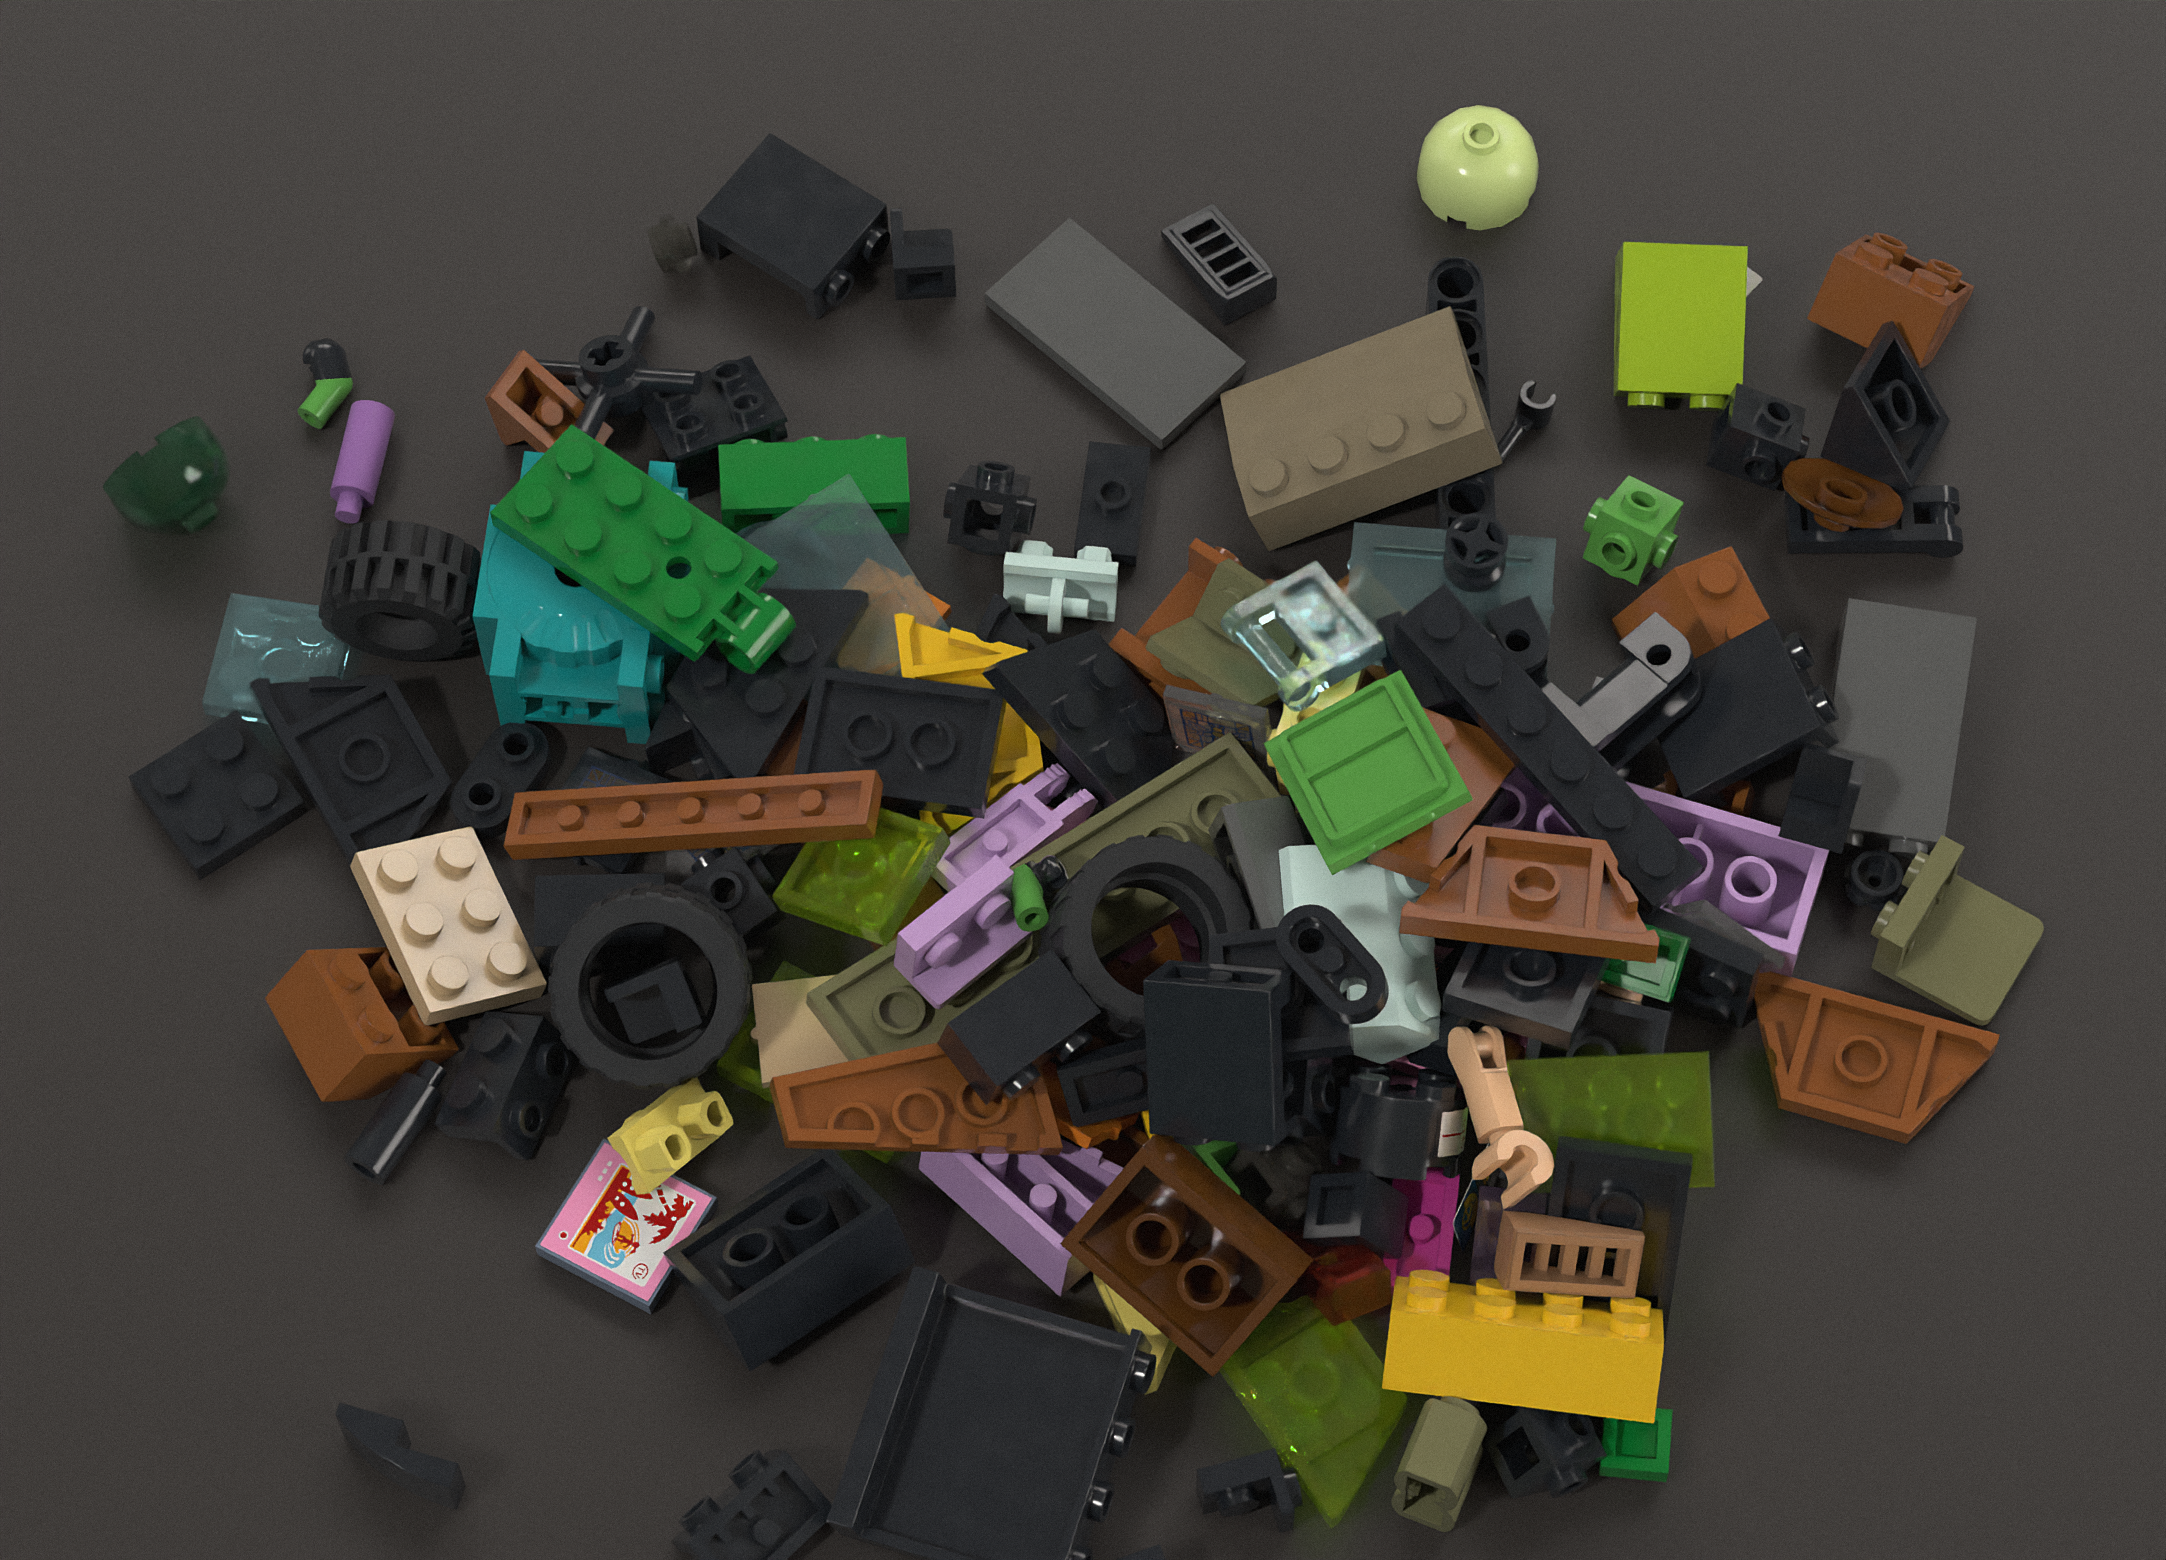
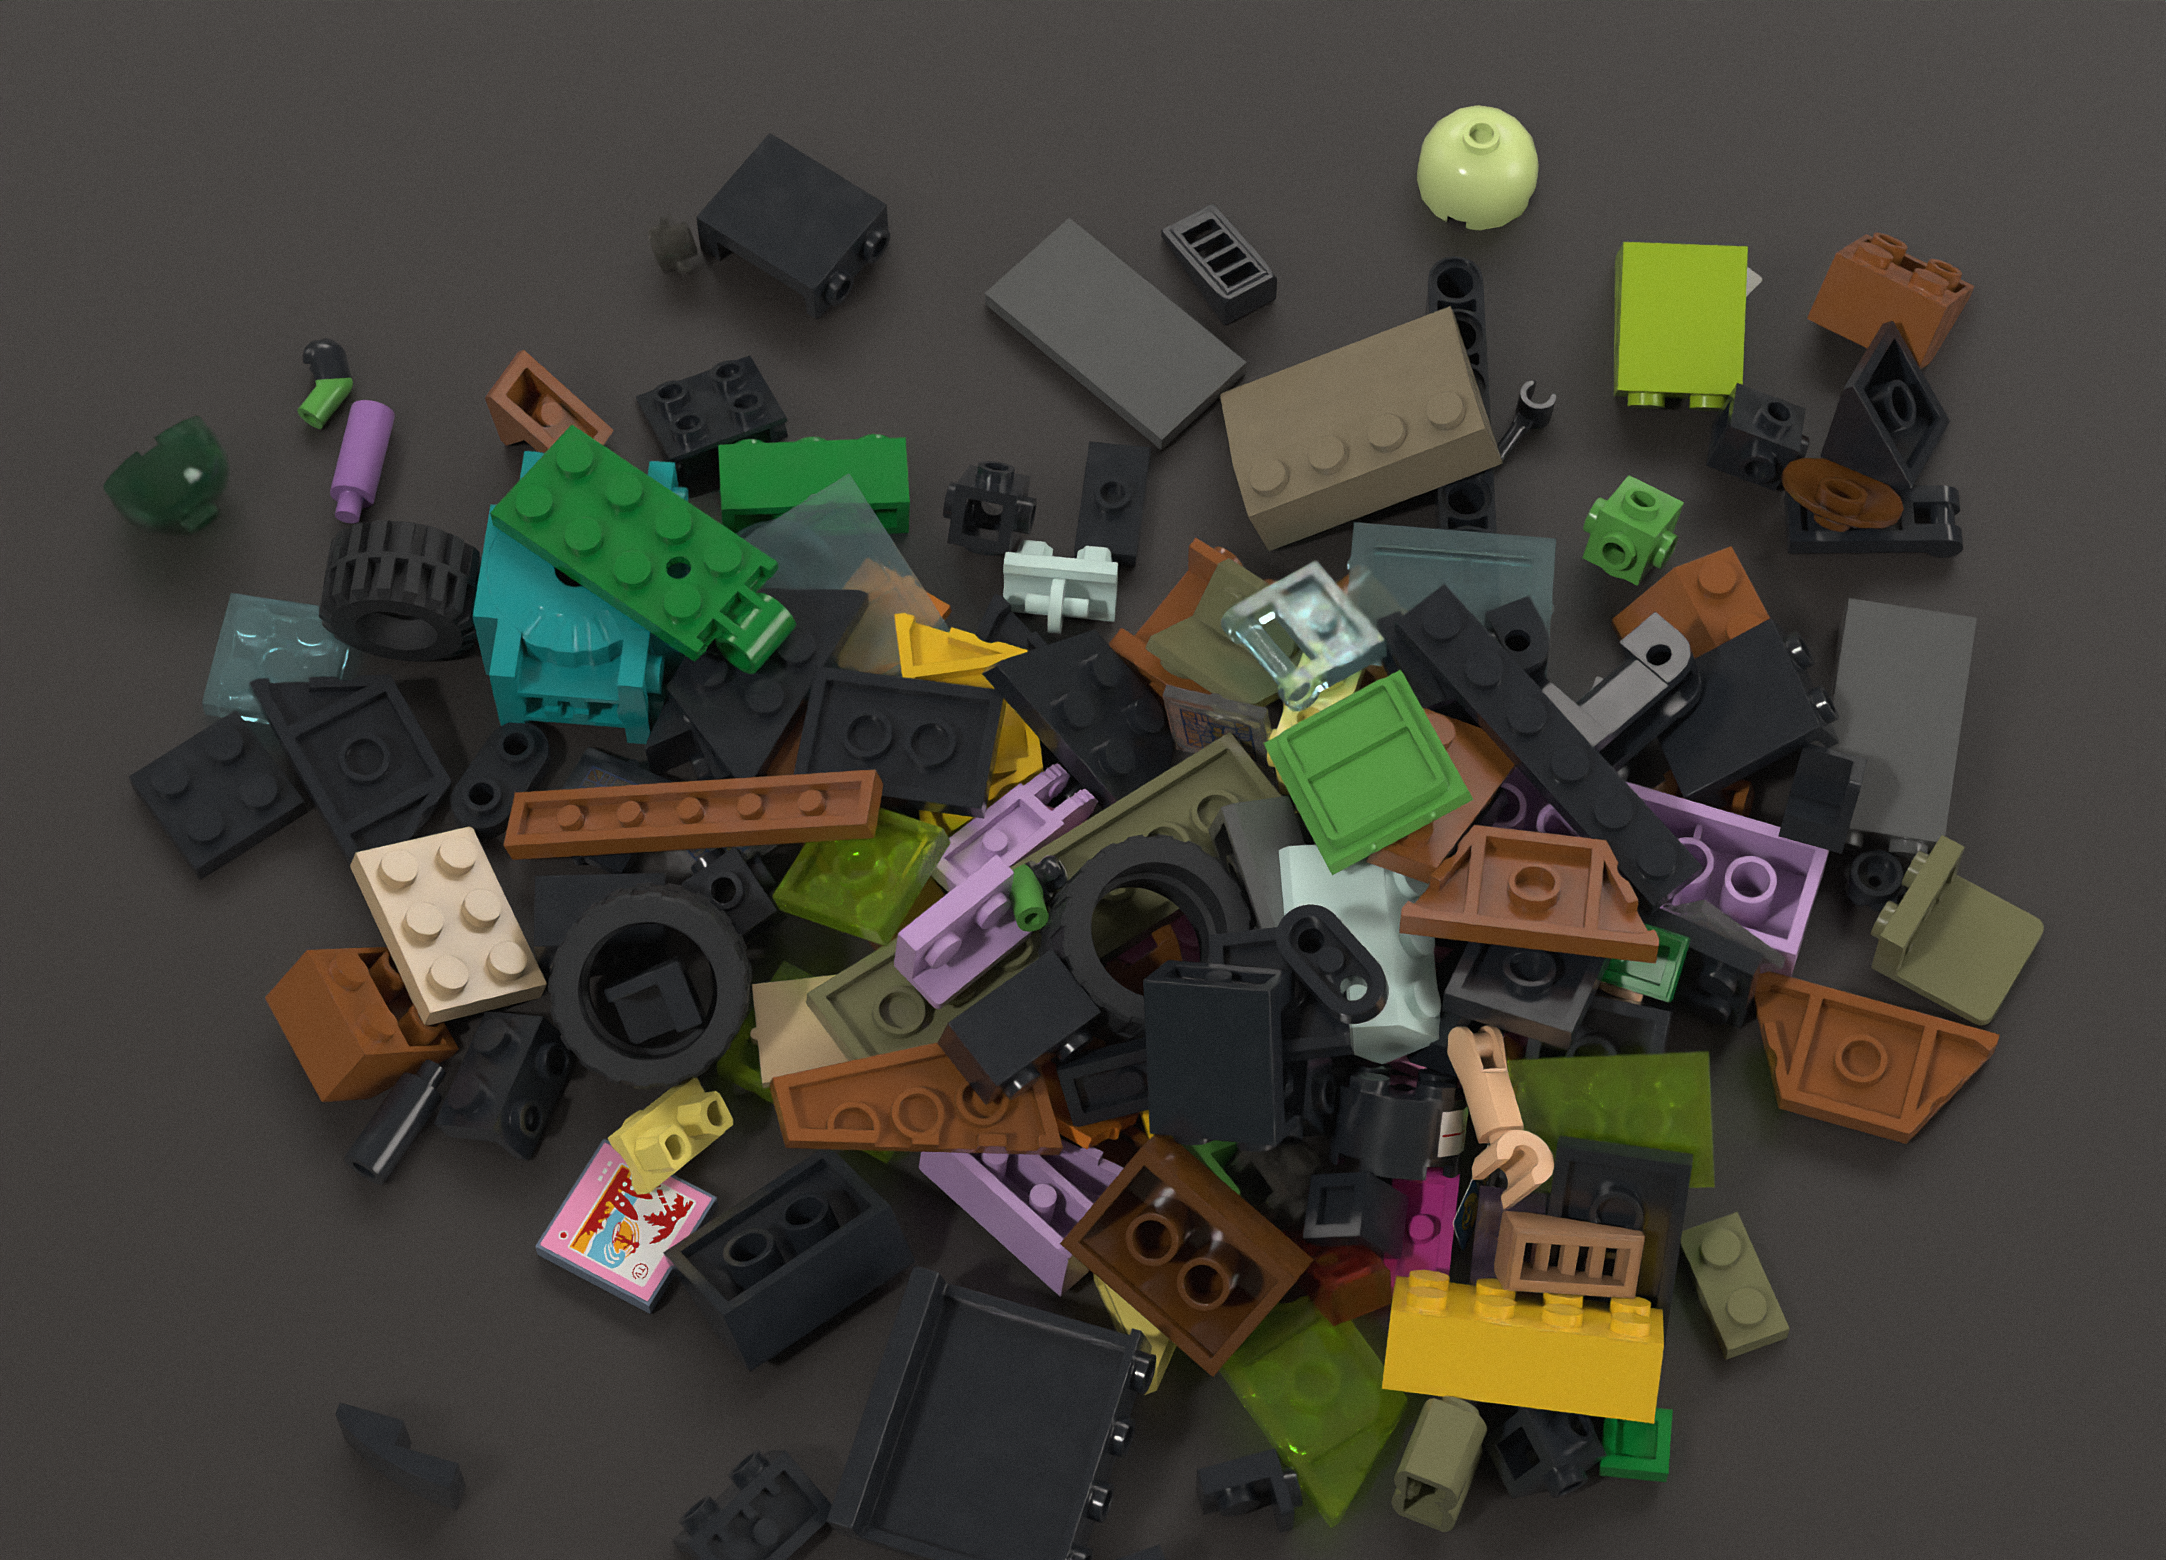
black bar [534,306,703,439] -> none
black panel [890,208,956,300] -> none
black wheel [1442,513,1509,593] -> none
none -> olive plate [1679,1212,1790,1360]

